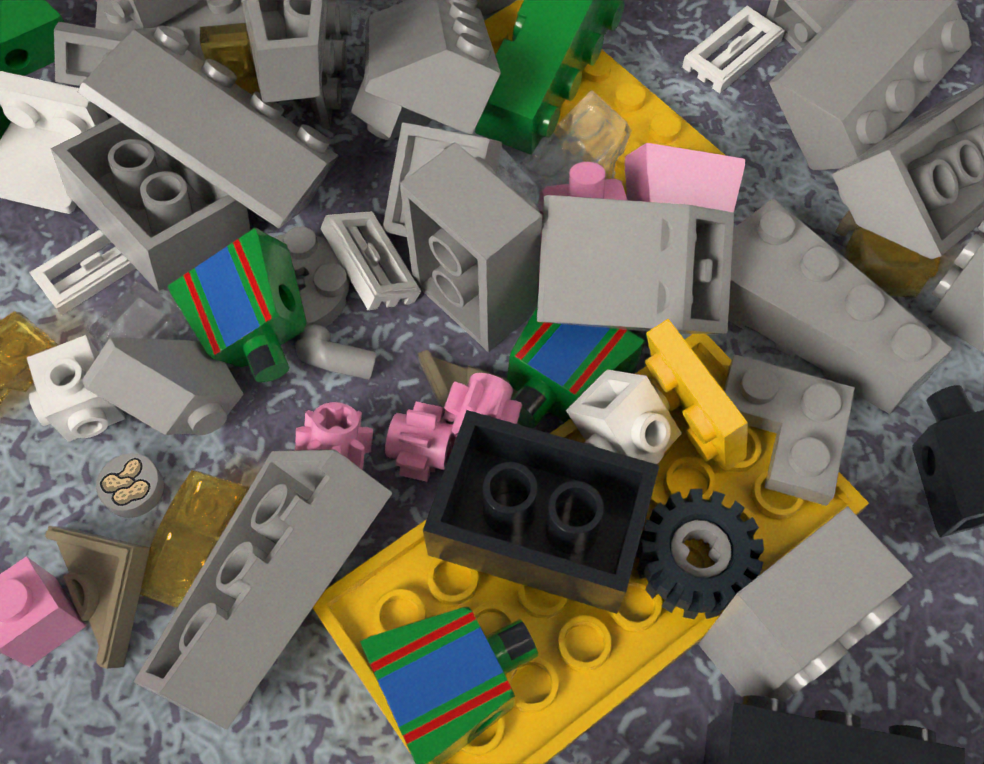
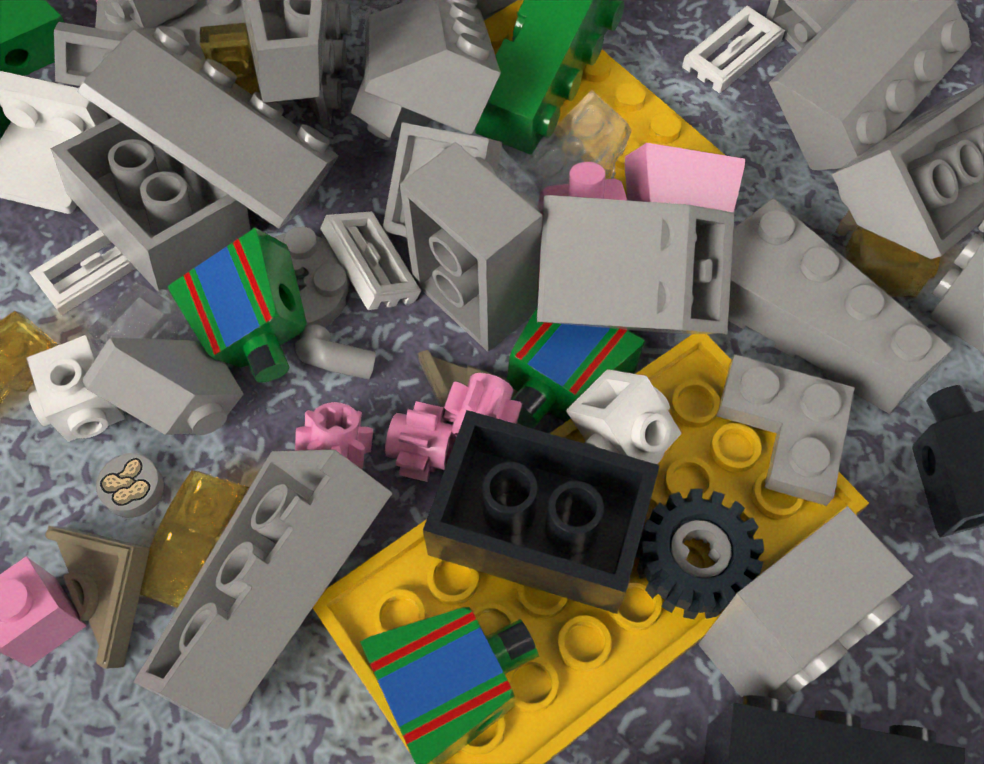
yellow plate [645,319,748,472] -> none

